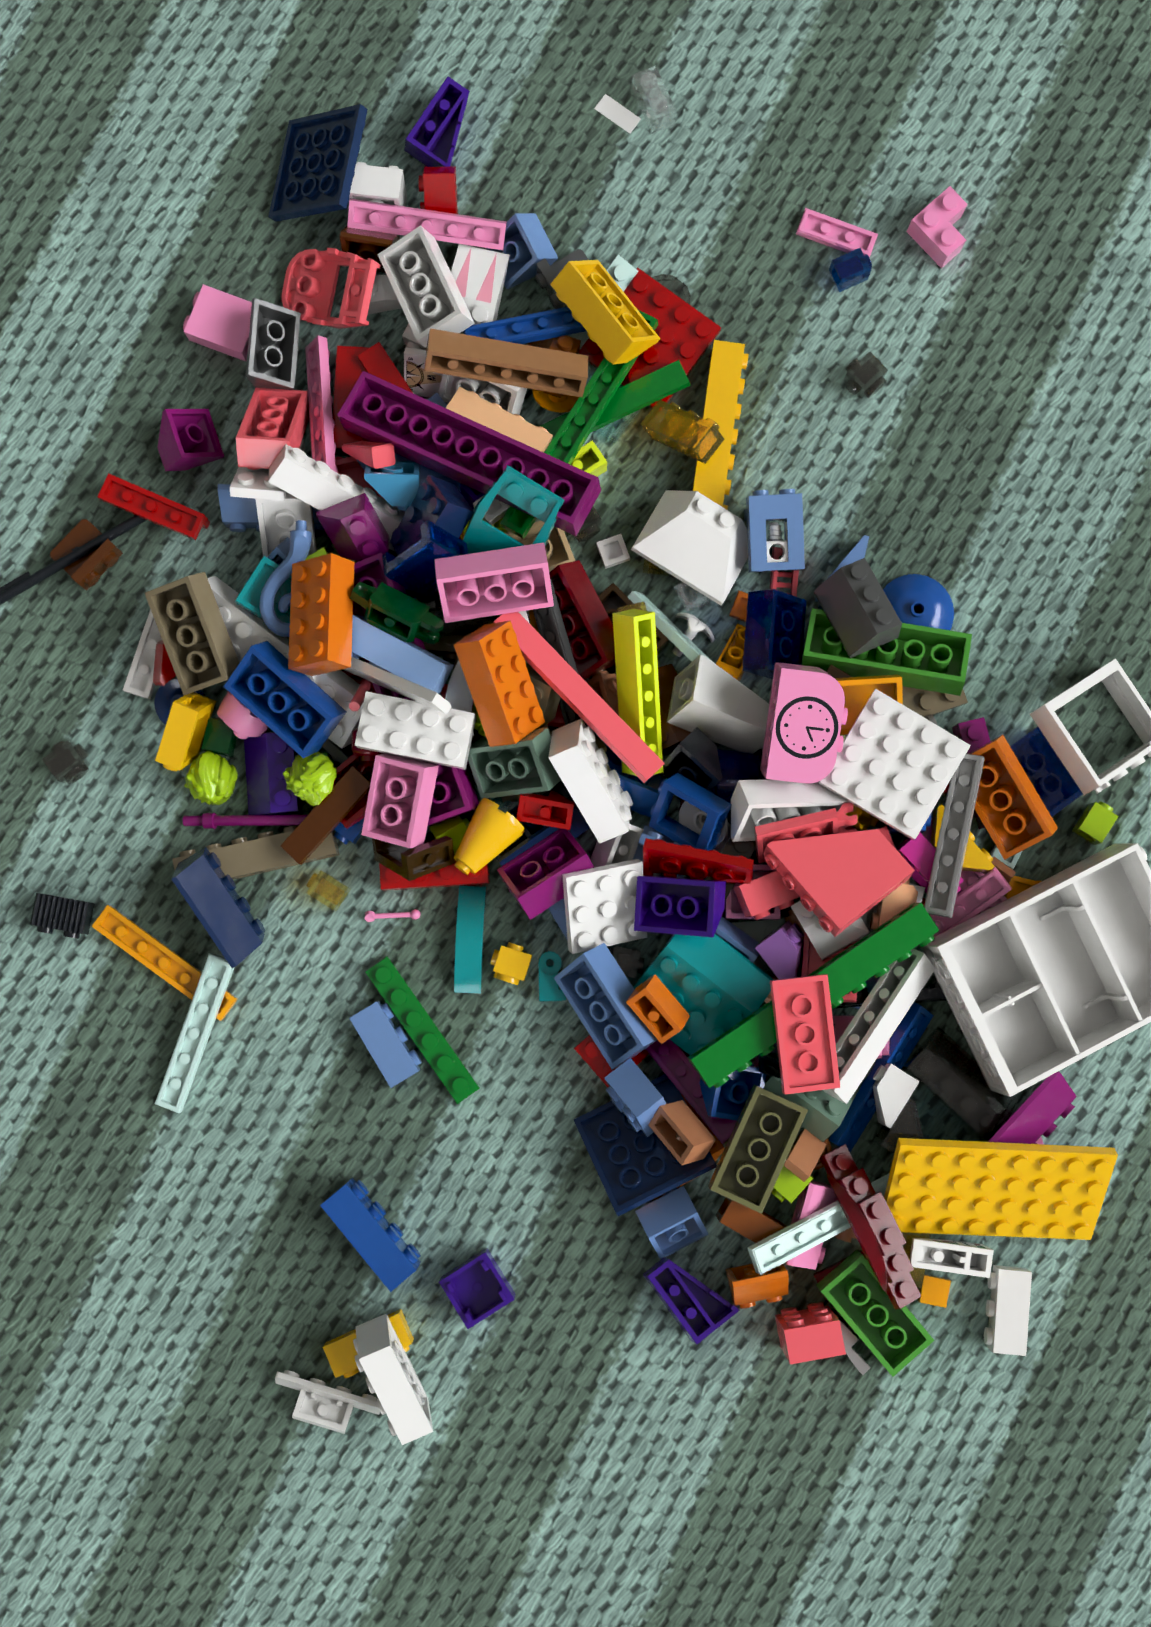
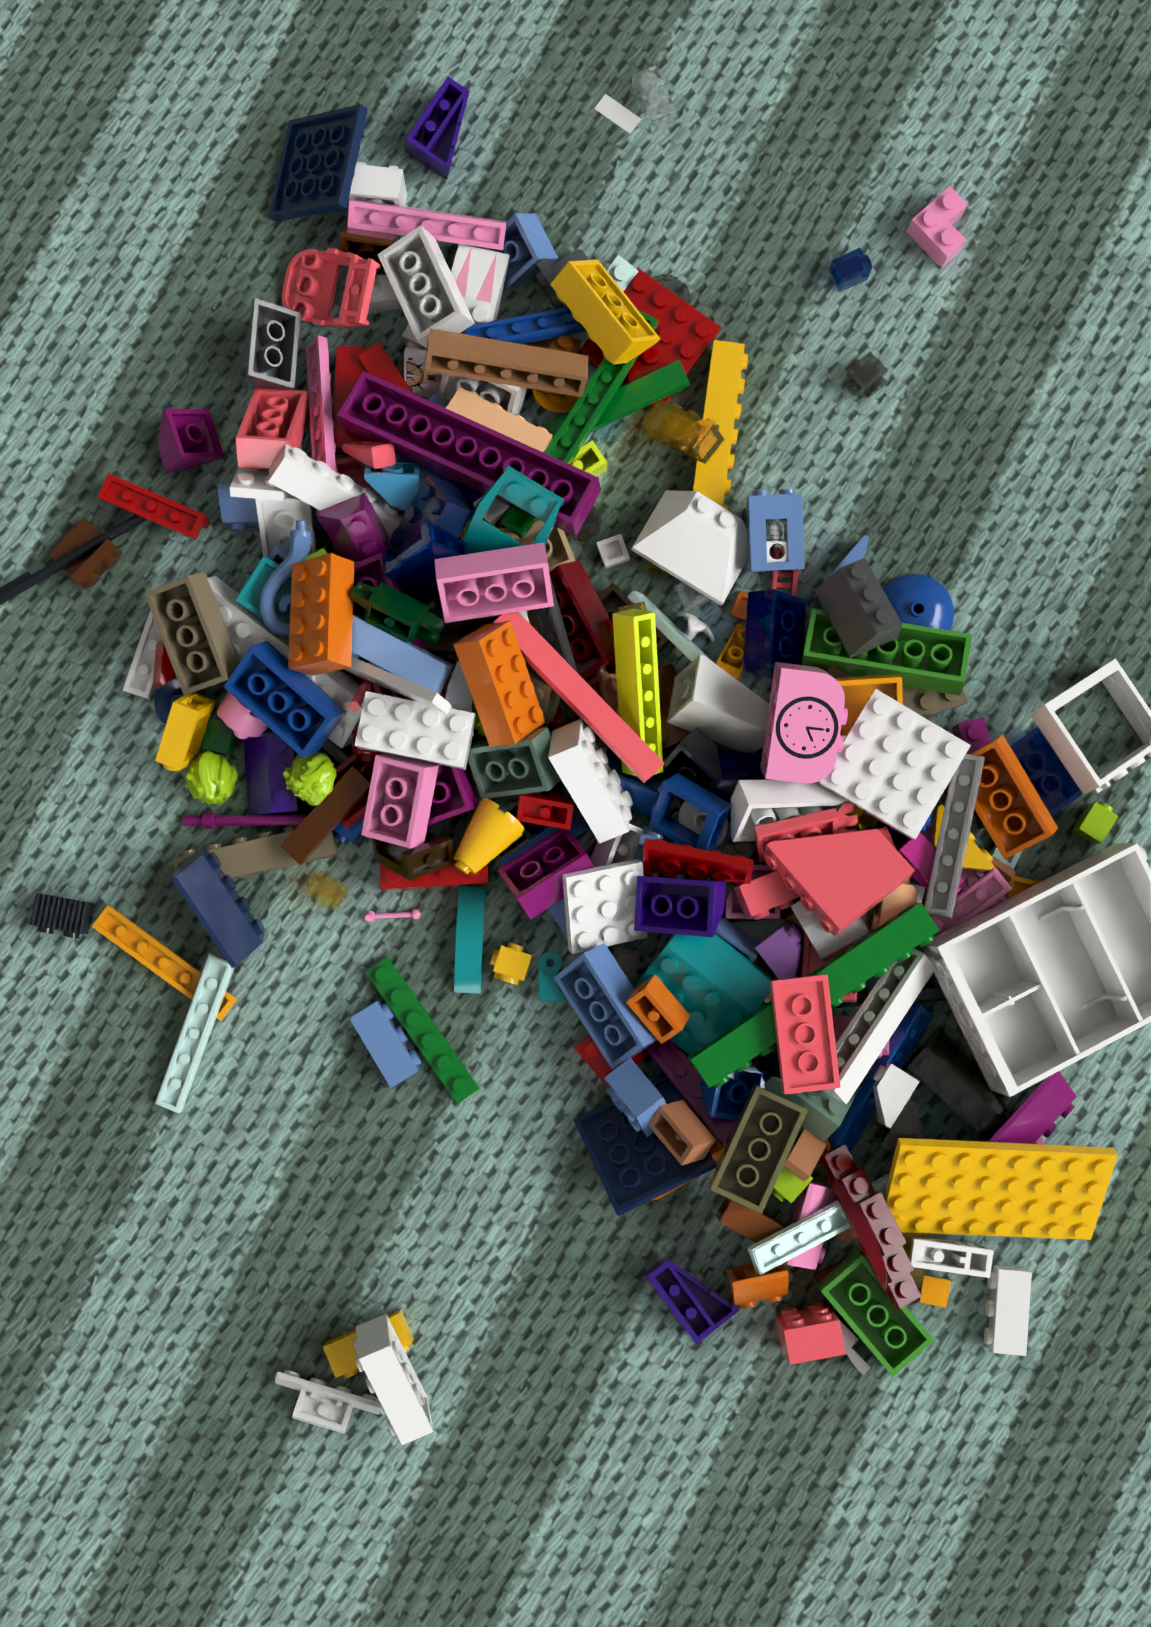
clear smoke brick [42,740,90,784] -> none
bright pink brick [183,284,252,362] -> none
blue brick [320,1178,421,1292] -> none
red brick [418,166,458,214] -> none
lime brick [429,816,470,854] -> none
dark purple container [439,1248,516,1329] -> none
medium blue slope [635,1186,709,1259] -> none
bright pink tile [796,208,878,260] -> none

